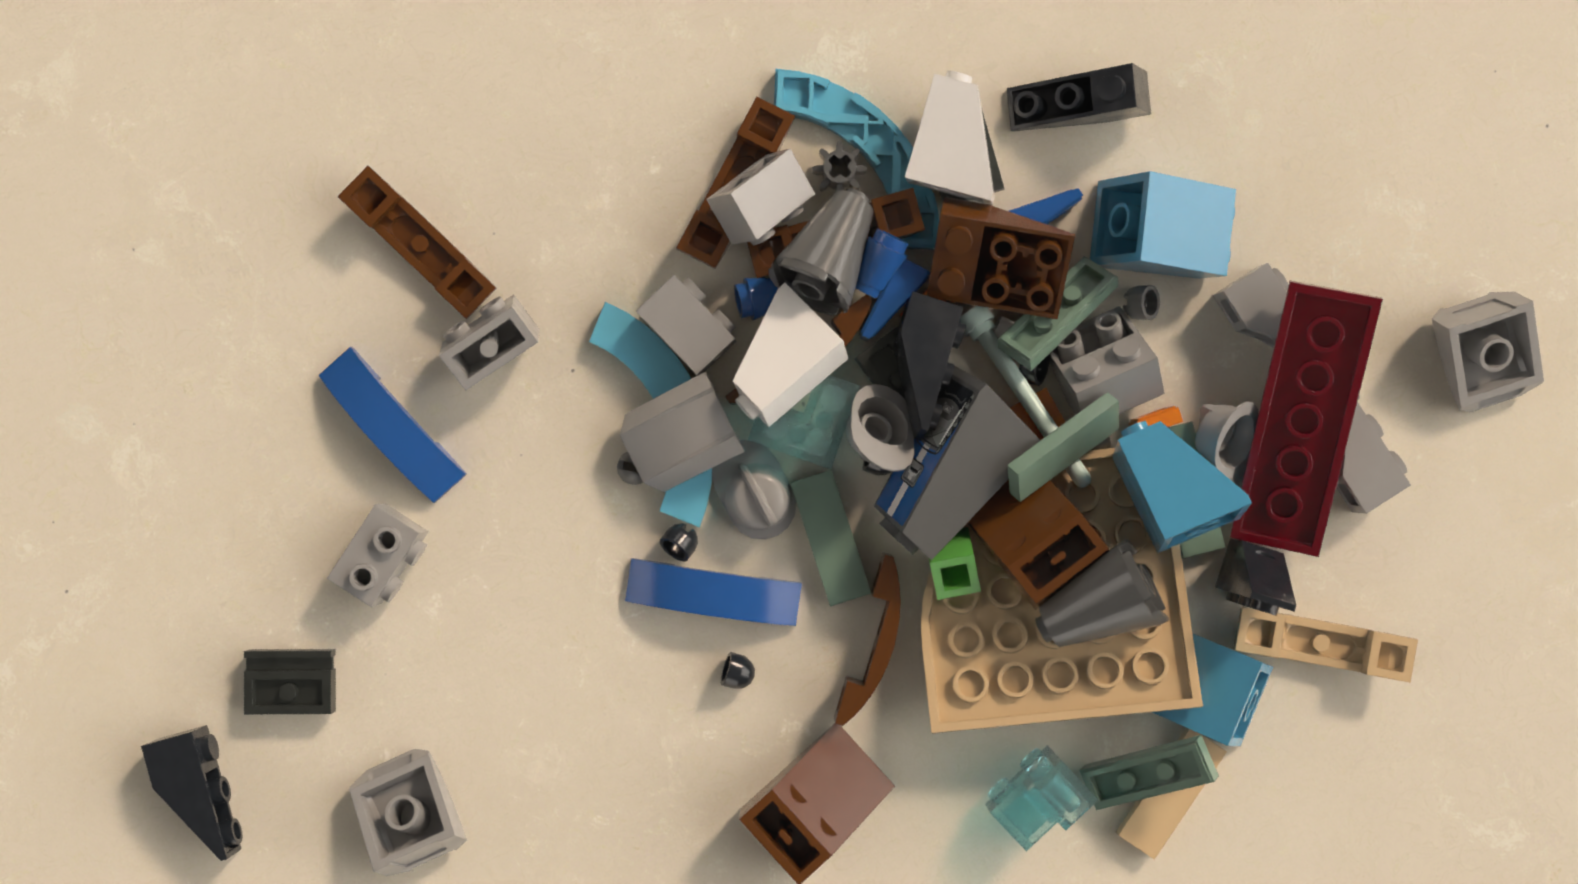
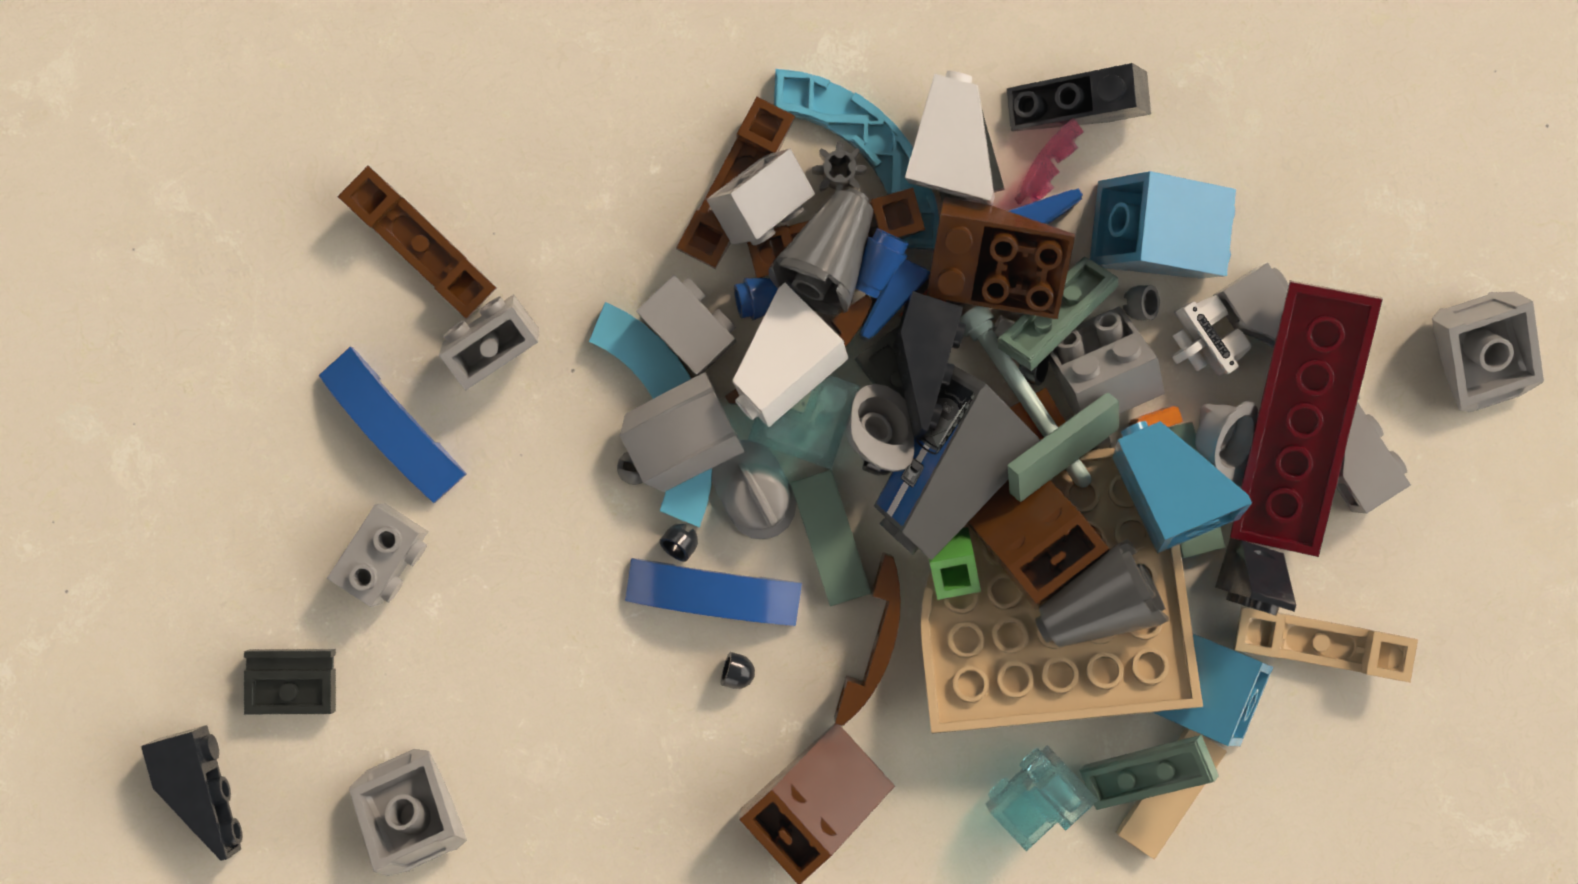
none -> clear pink slope [1014,118,1084,205]
none -> white hips [1172,295,1252,376]

